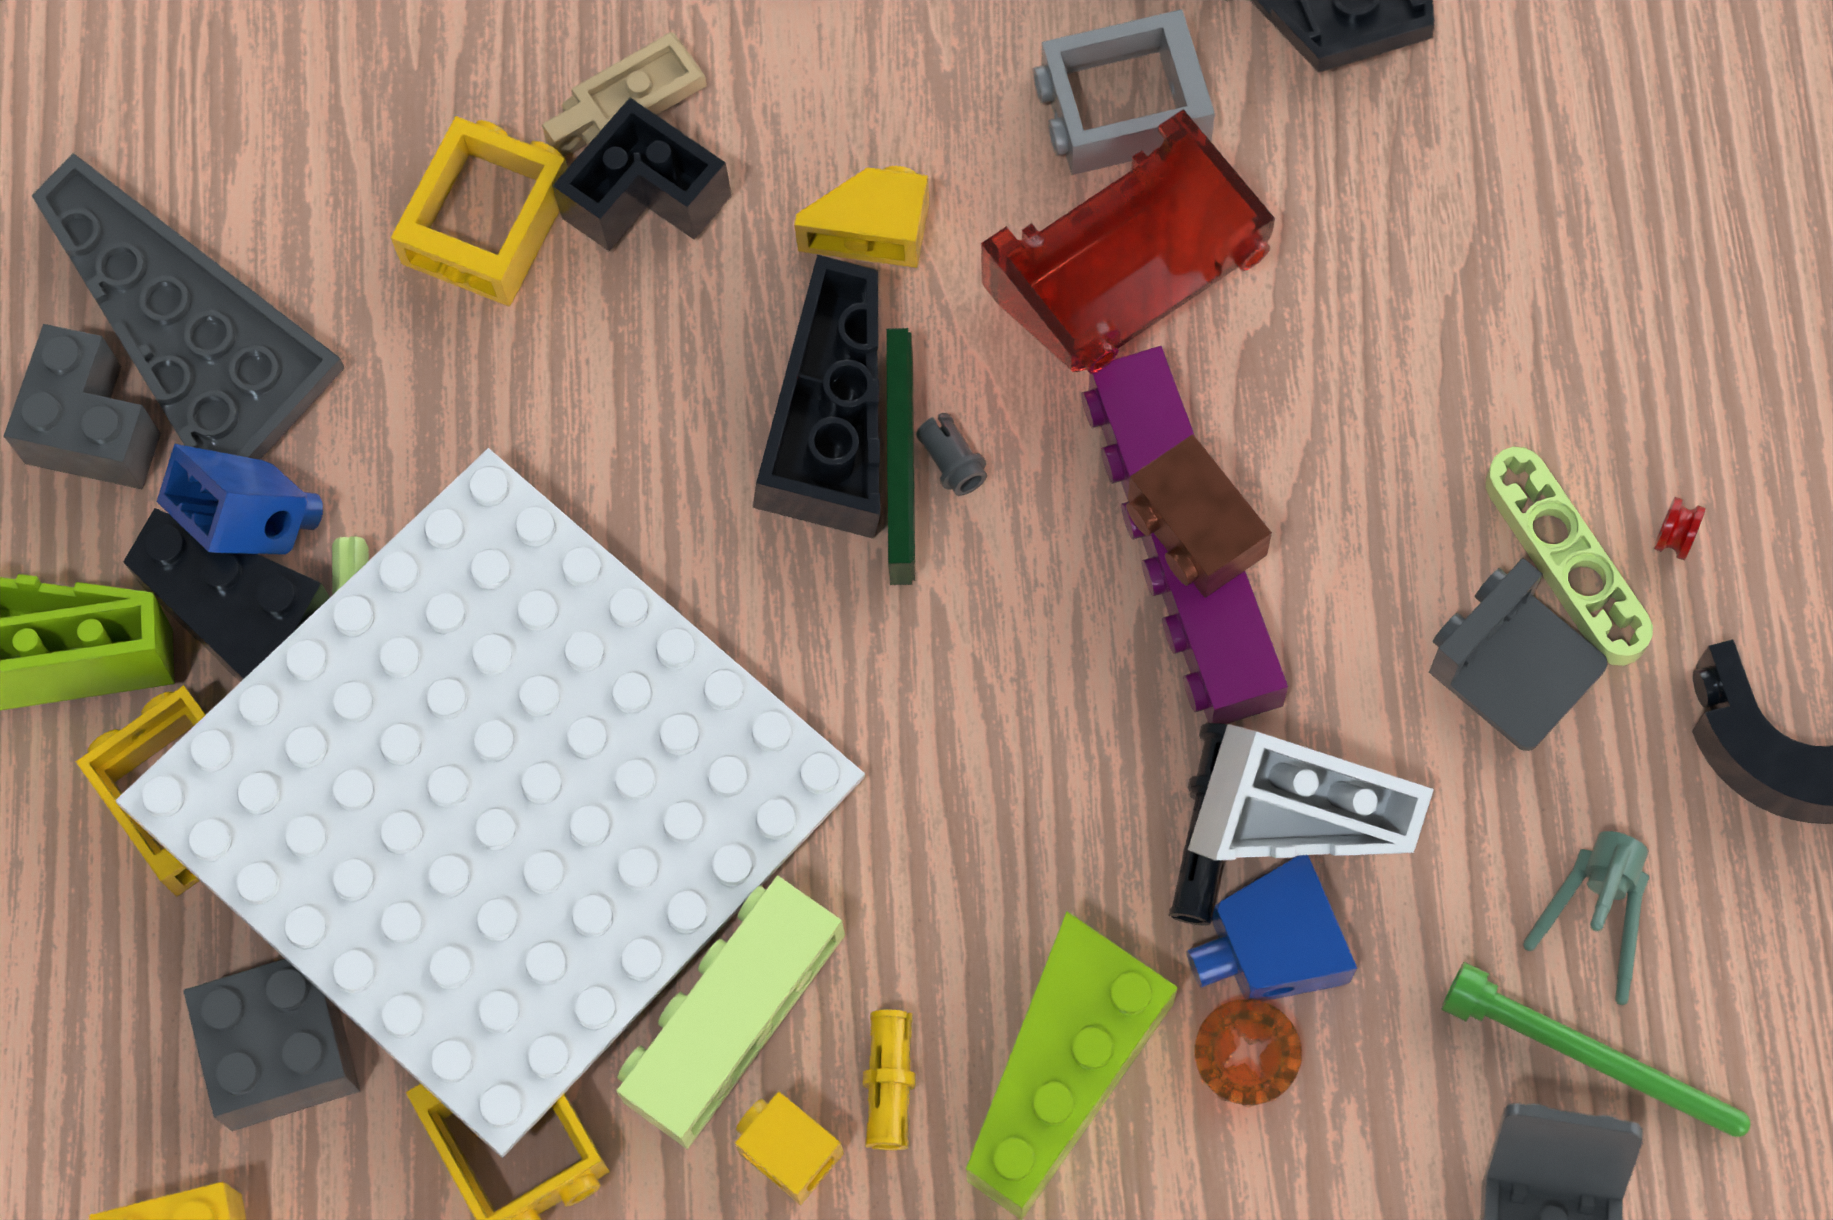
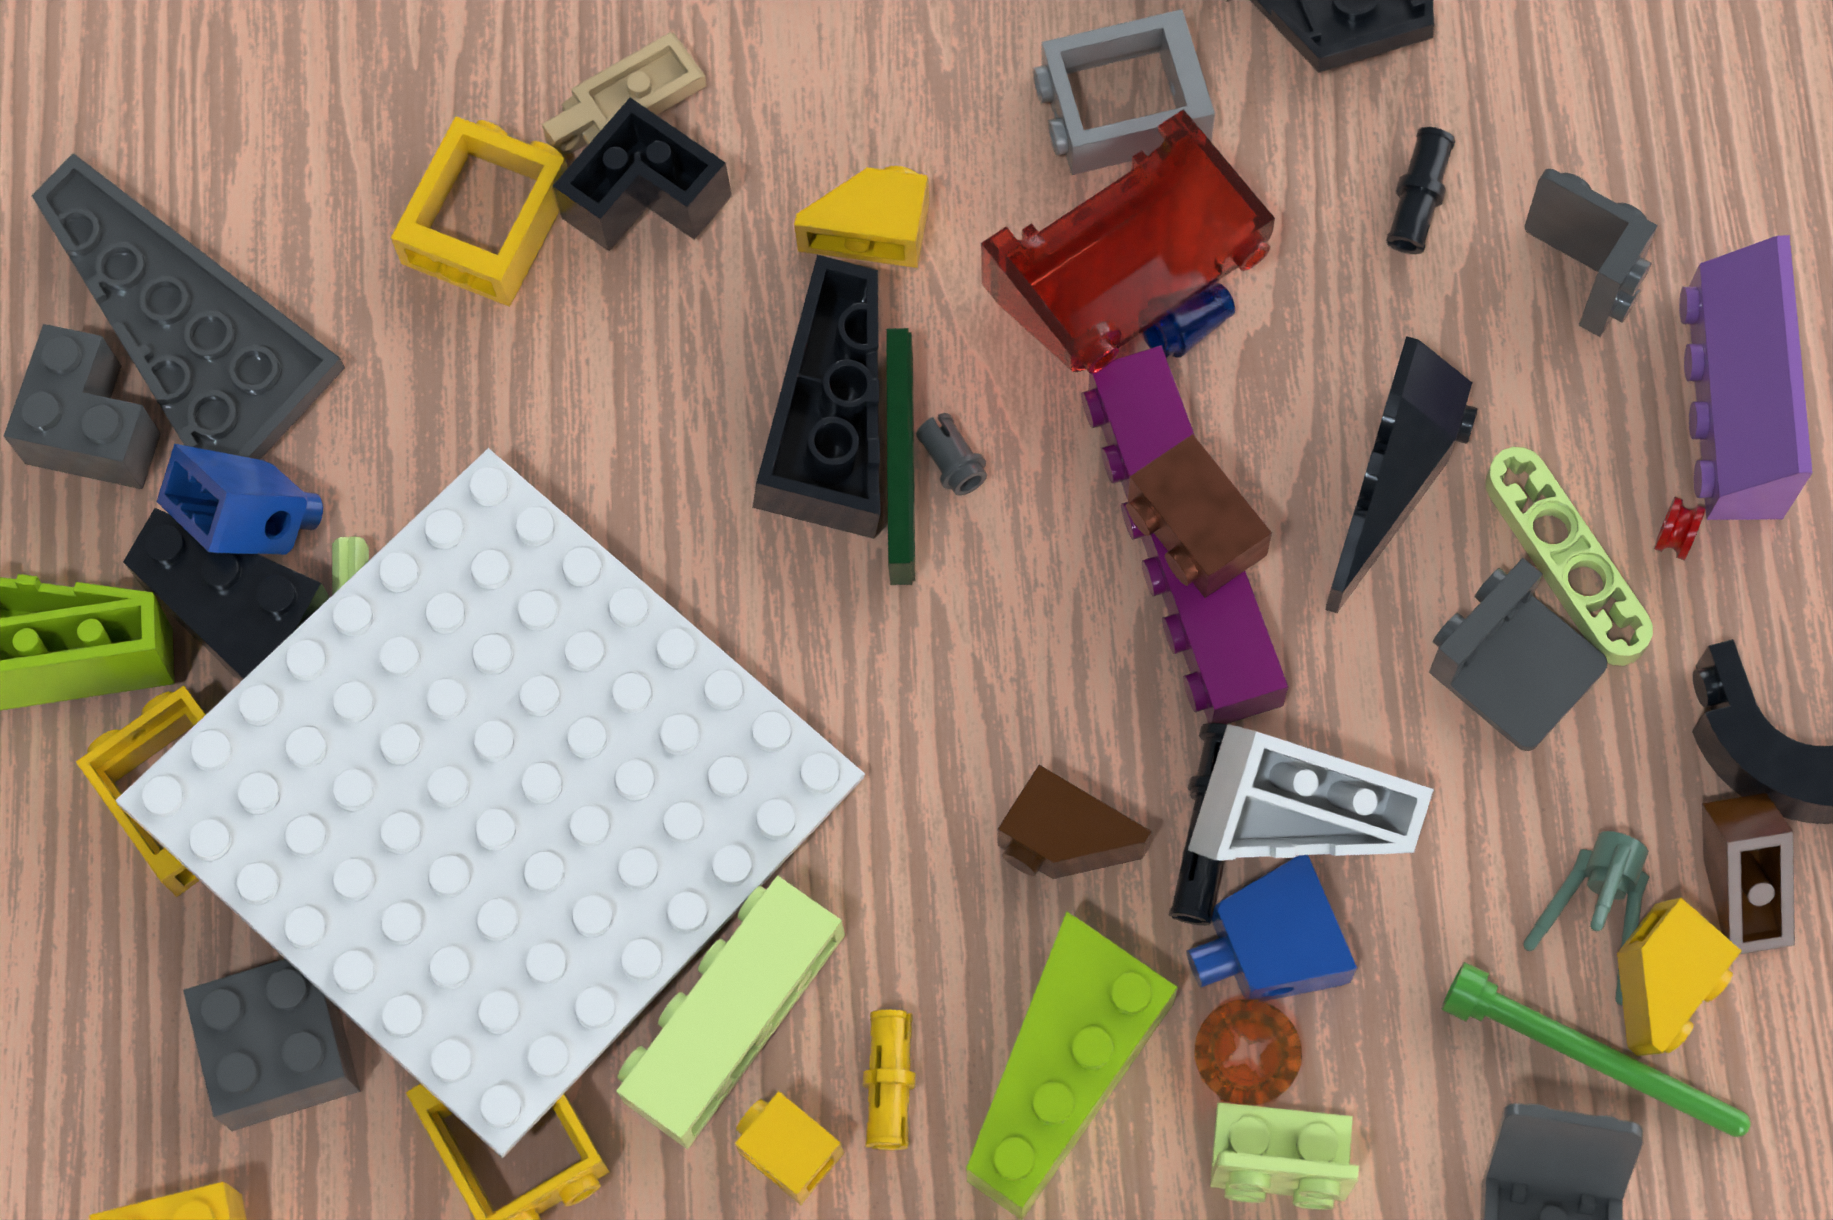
none -> reddish brown slope [997,765,1152,879]
none -> clear blue cone [1140,283,1235,358]
none -> yellowish green bracket [1210,1102,1359,1210]
none -> black wedge [1325,336,1478,613]
none -> black pin [1386,127,1455,254]
none -> dark grey bracket [1524,169,1658,337]
none -> yellow slope [1617,898,1742,1056]
none -> medium lavender slope [1679,235,1812,520]
none -> reddish brown slope [1702,793,1795,955]

